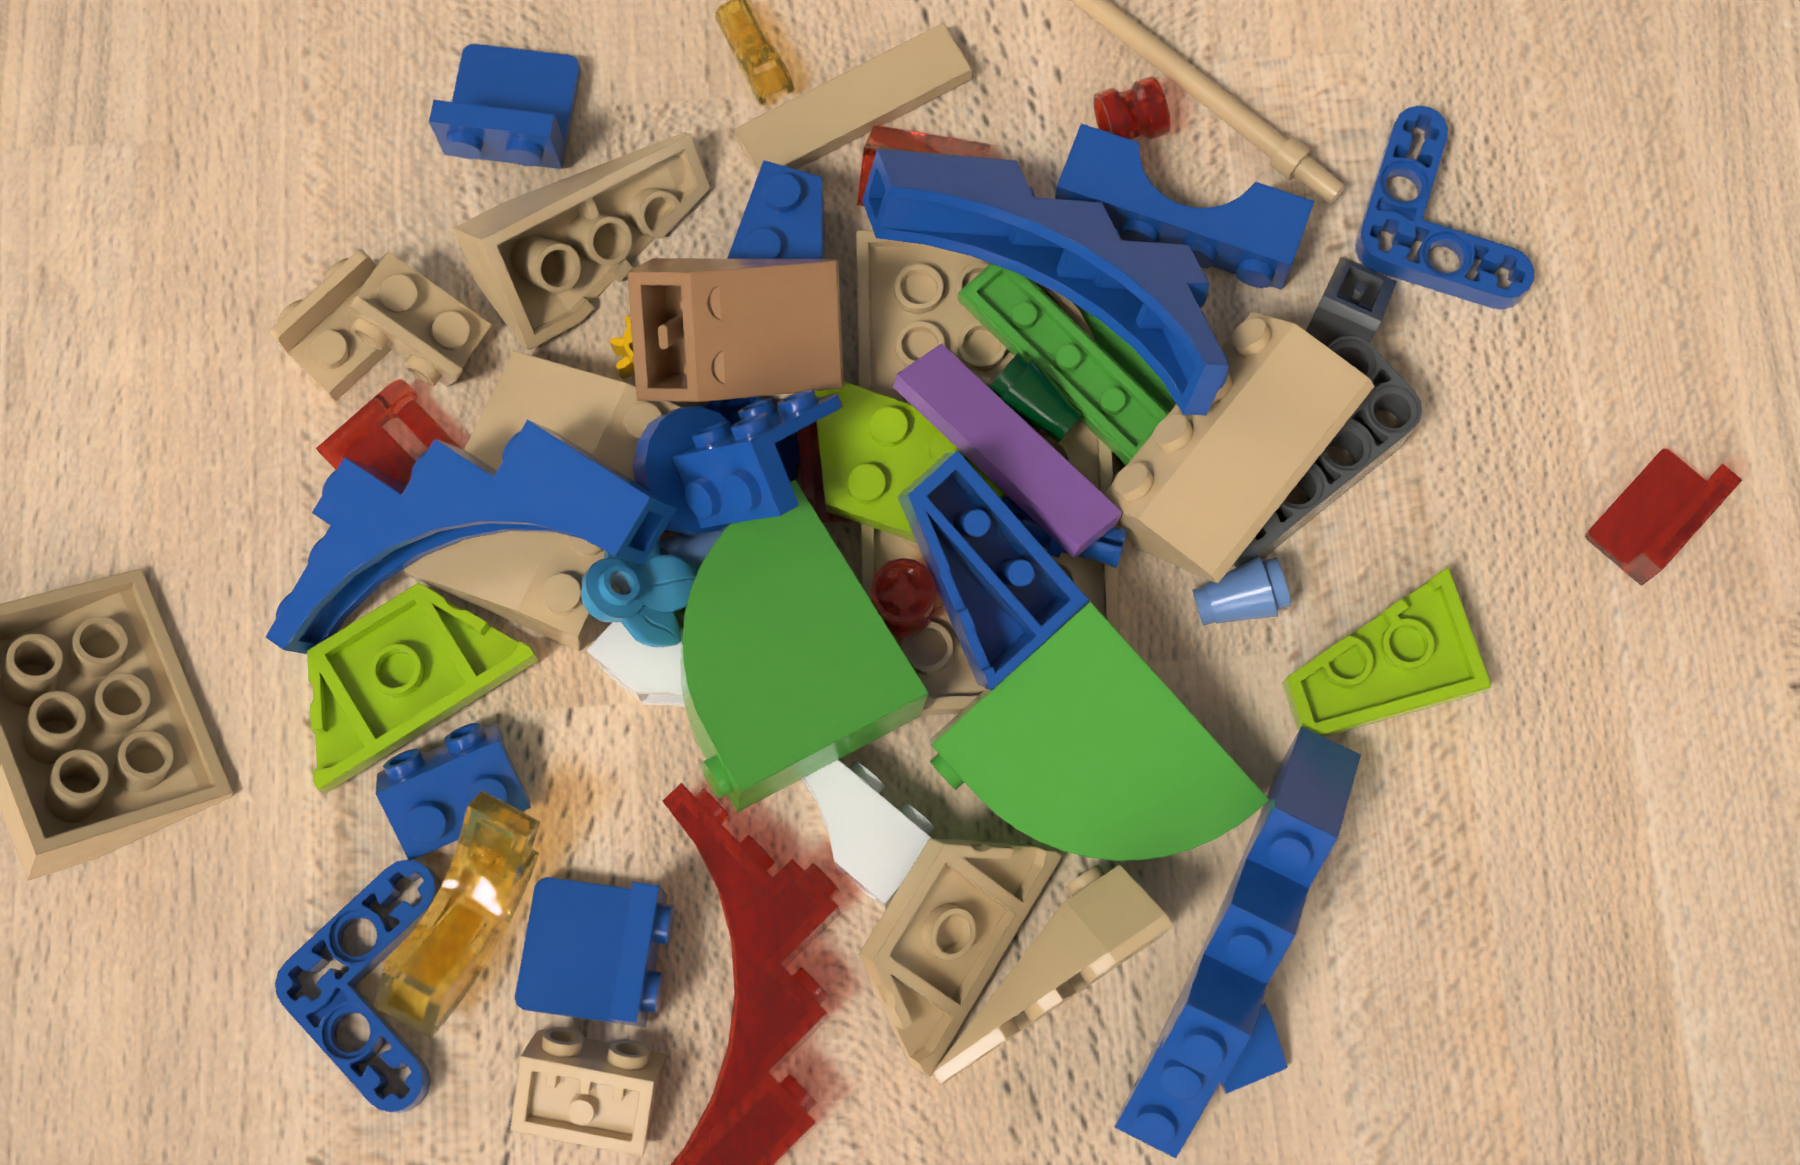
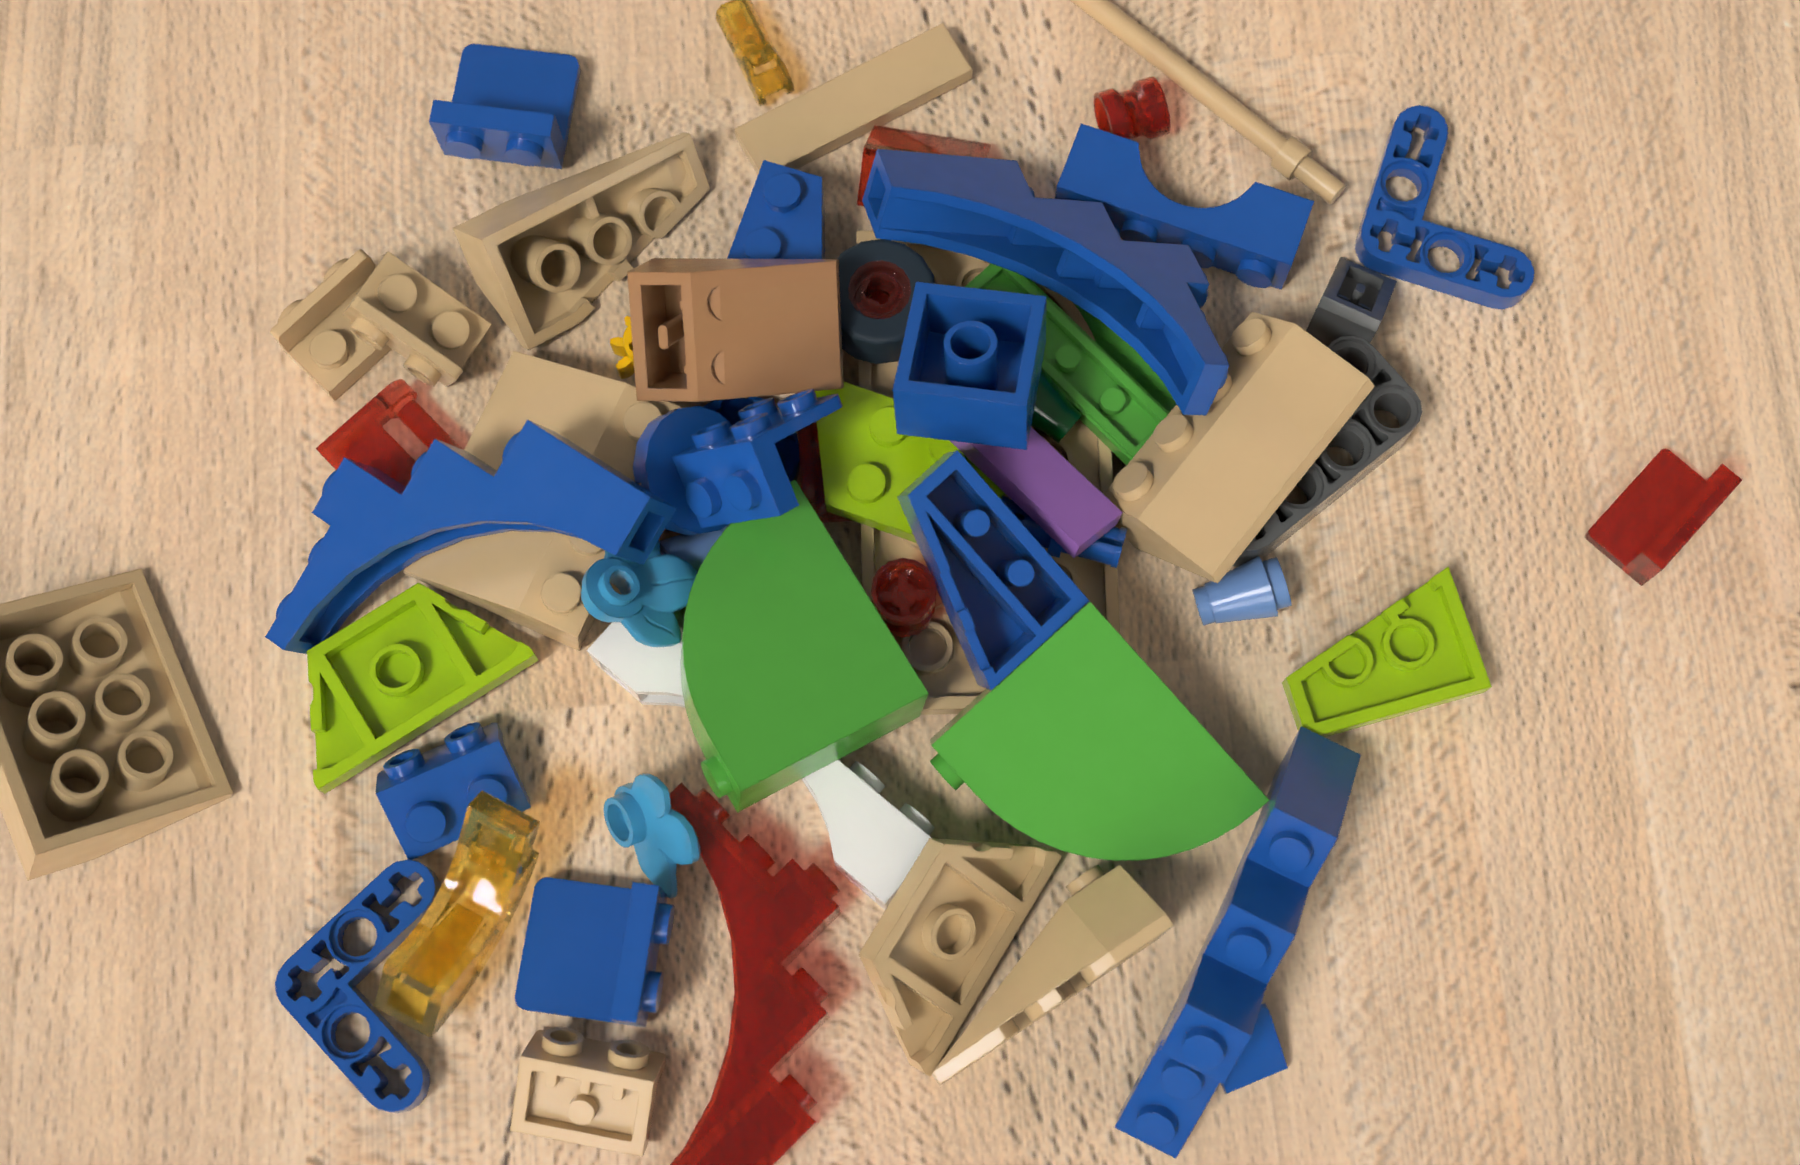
none -> dark azure plate [604,773,701,899]
none -> black wheel [837,239,935,364]
none -> blue brick [893,282,1047,450]

